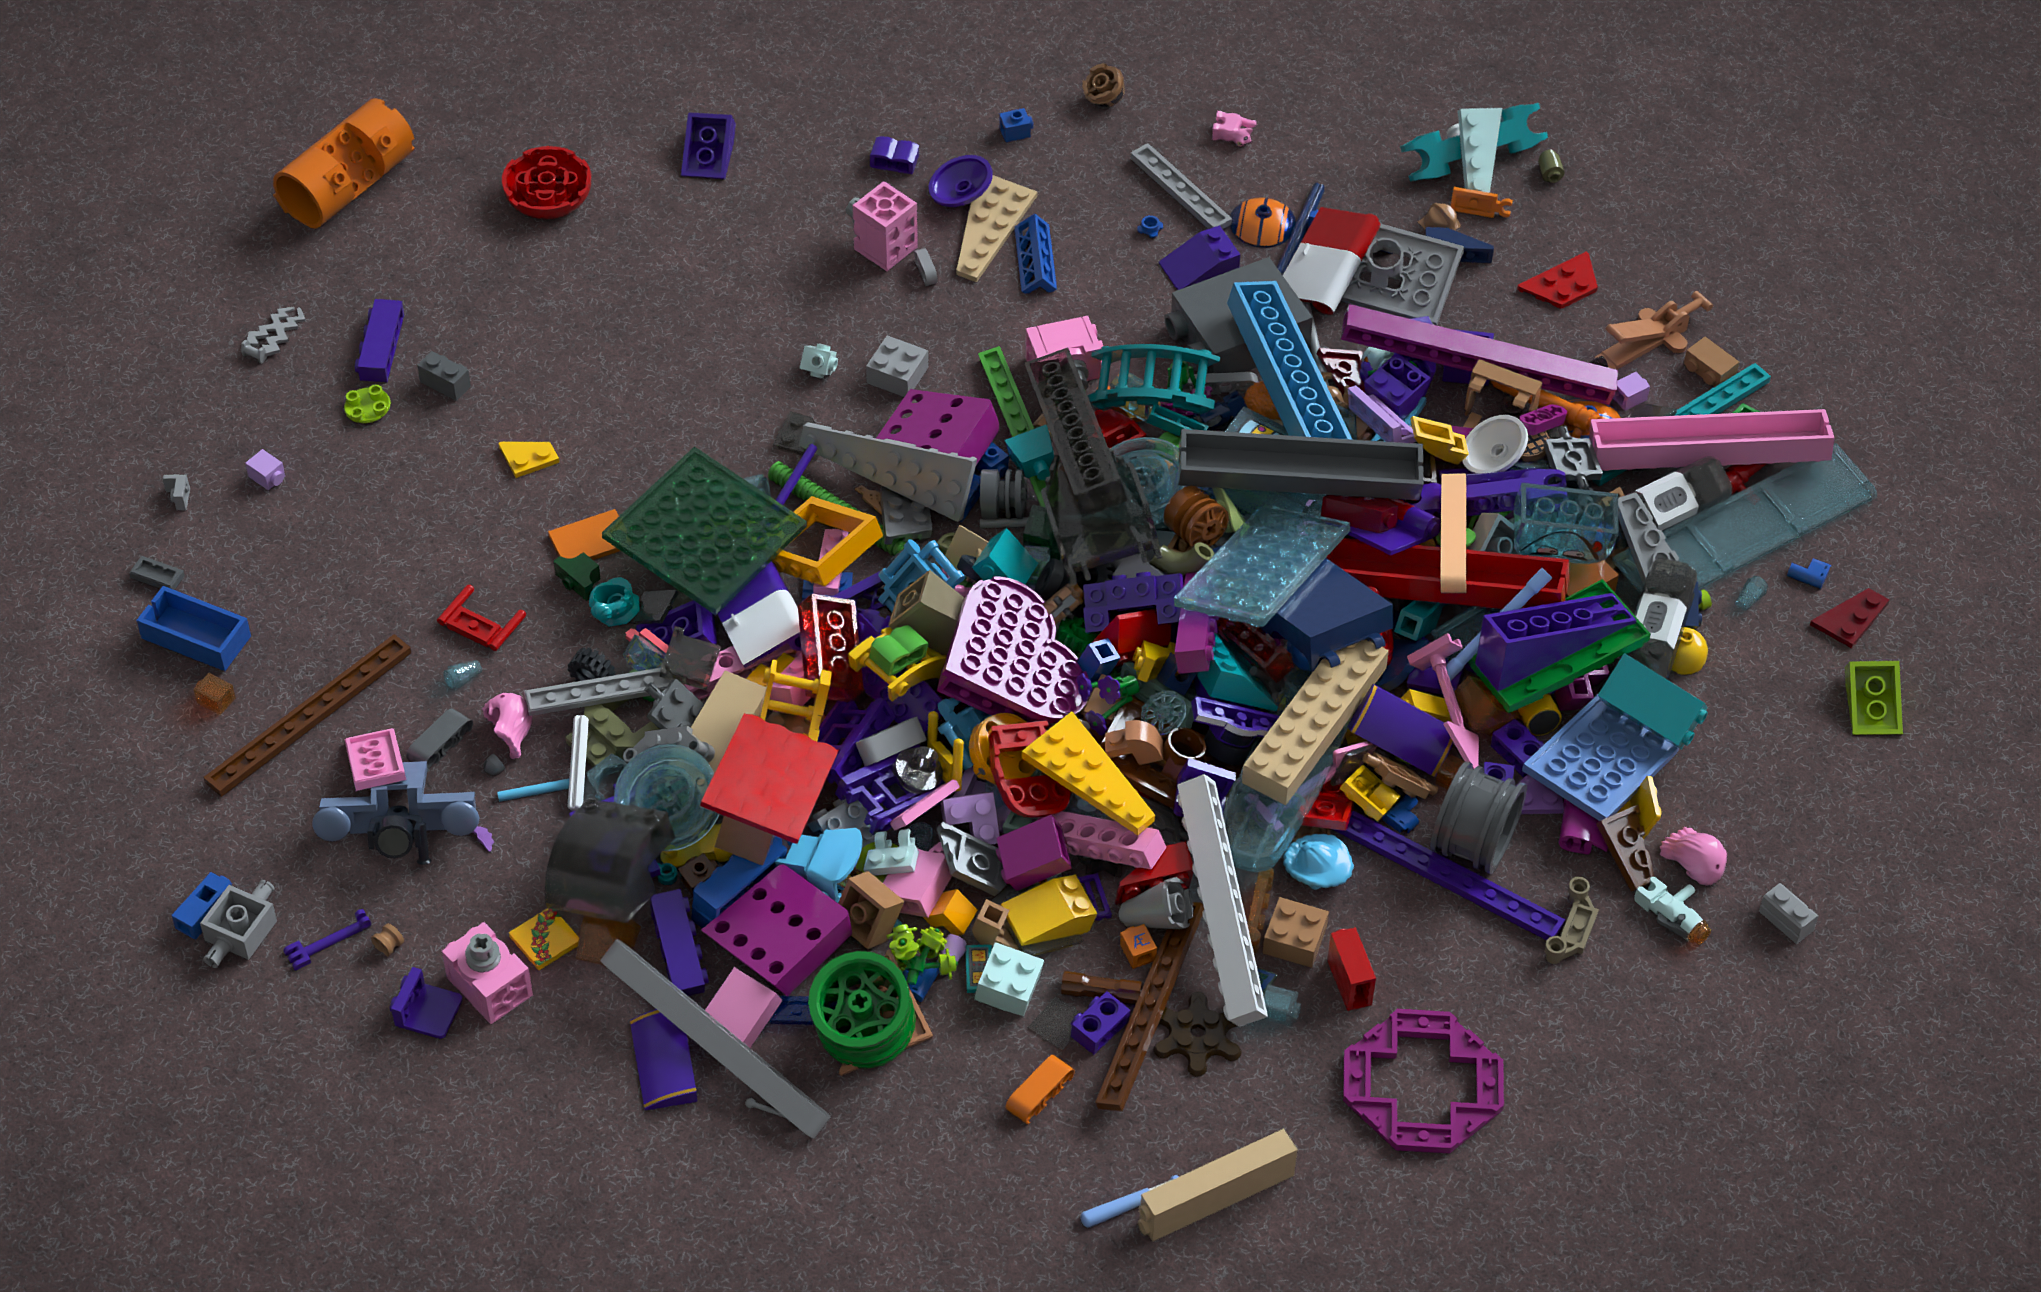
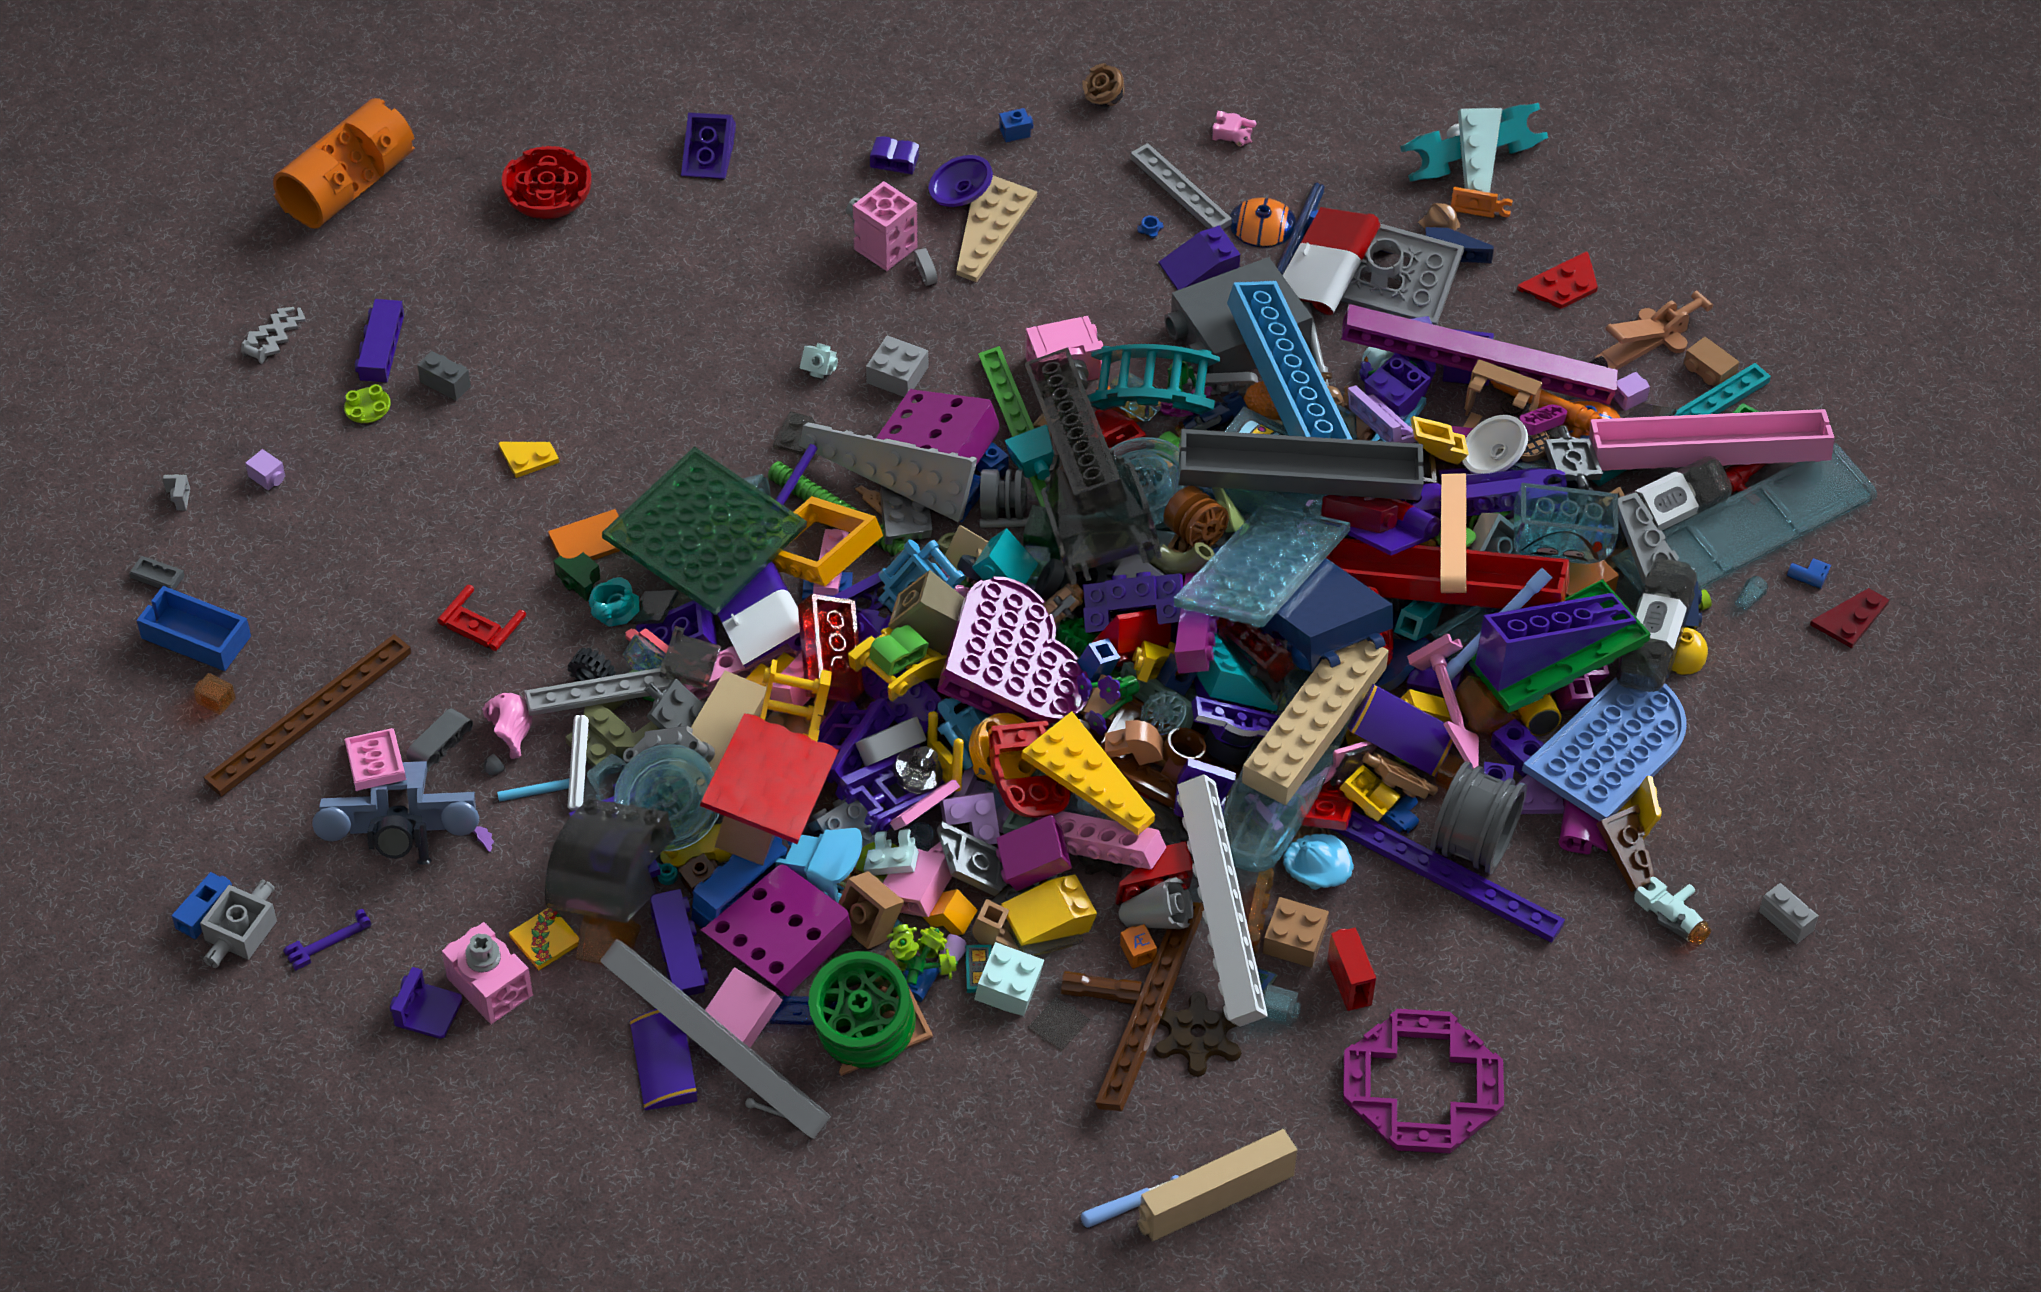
medium nougat wheel [371,923,404,956] -> none
clear light blue cone [443,660,482,688] -> none
orange beam [1005,1055,1075,1124] -> none
blue fence [1014,213,1057,294] -> none
dark purple brick [1070,991,1130,1055] -> none
dark purple tile [1078,873,1112,921] -> none
teal piece [1146,403,1208,436] -> none
wing [1316,348,1365,395] -> none
olive brick [1538,150,1565,183] -> none
dark tan plate [1545,877,1599,964] -> none
teal slope [1598,653,1708,750] -> none
bright pink piece [1660,827,1727,886] -> none
lime slope [1845,661,1903,735] -> none

